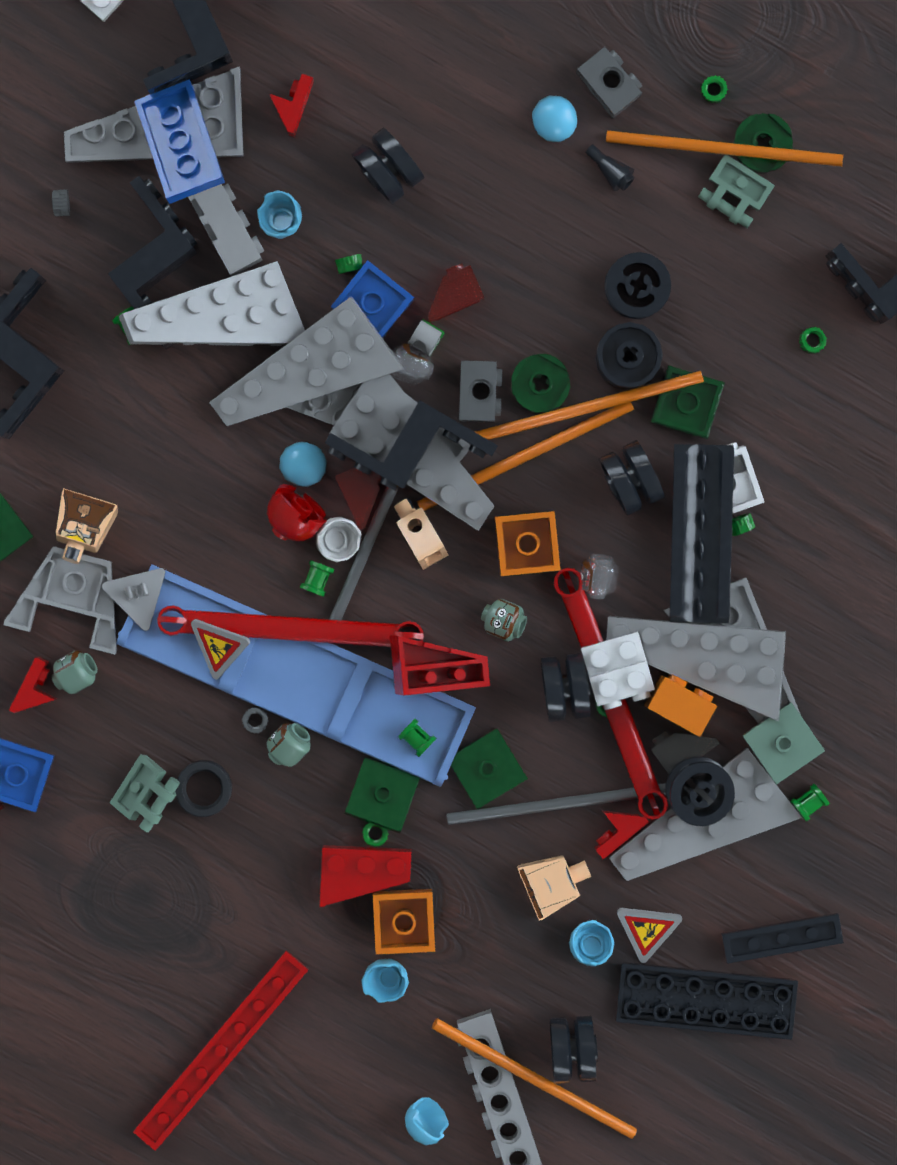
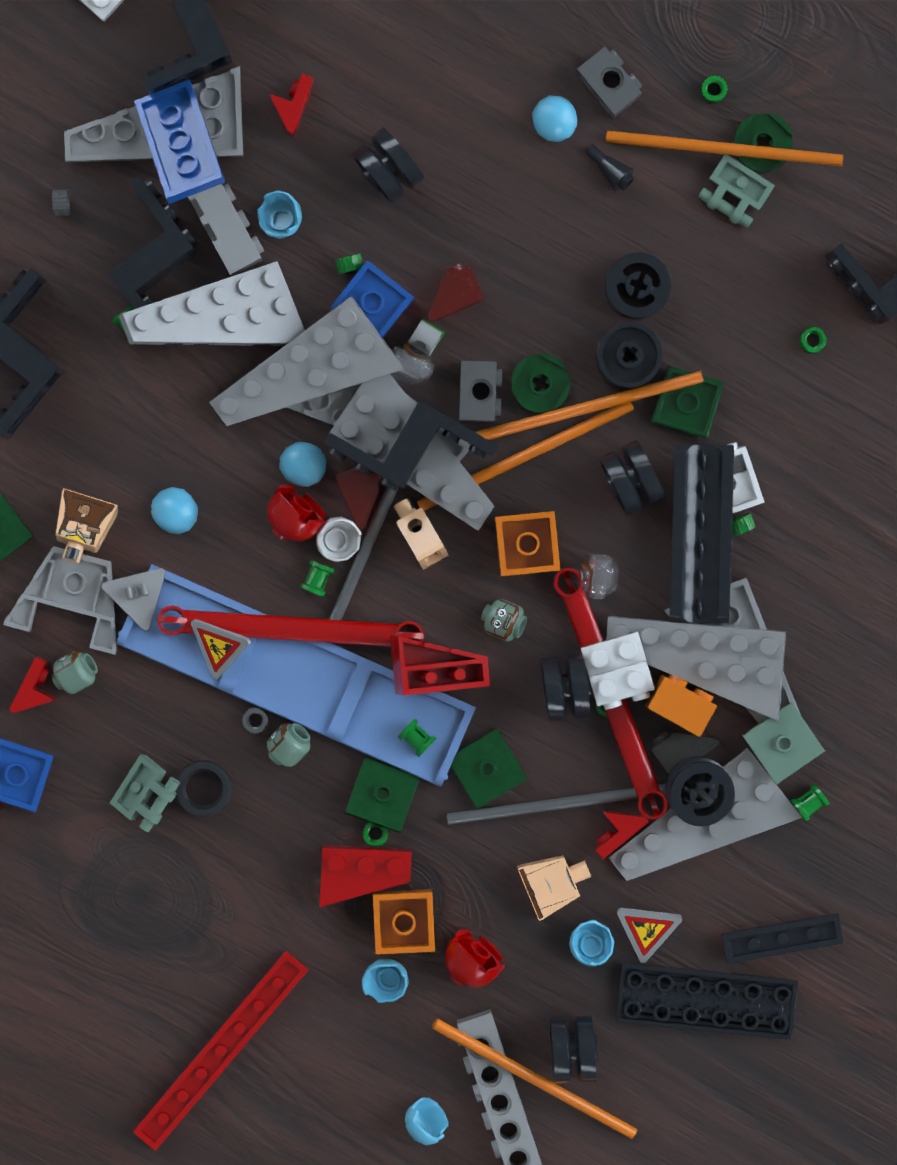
none -> medium azure hair [151,487,198,534]
none -> red cylinder [445,930,505,988]

